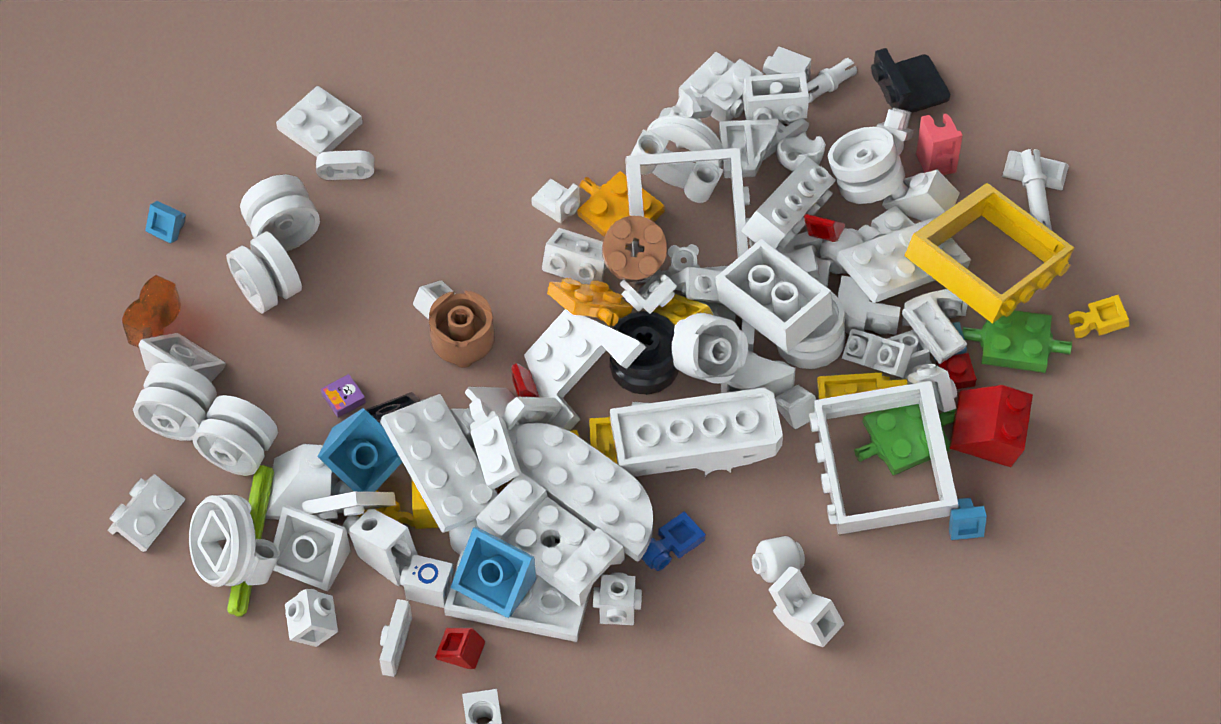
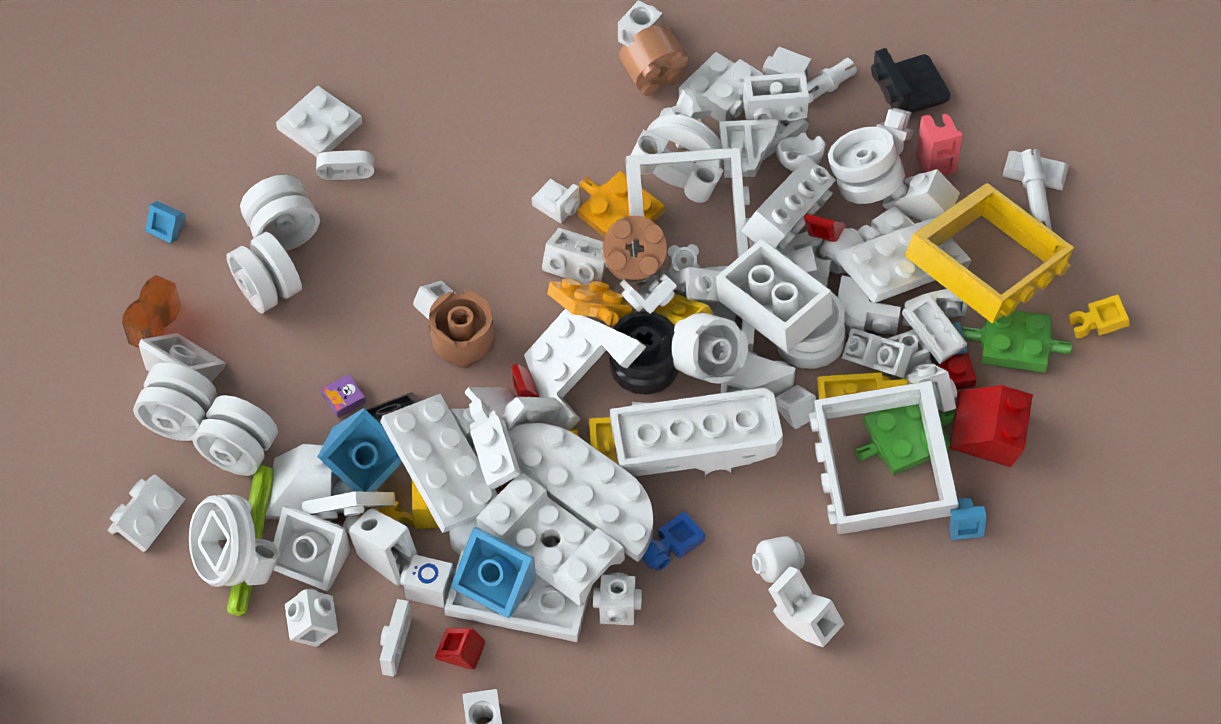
none -> white brick [618,0,663,47]
none -> nougat brick [619,25,689,96]

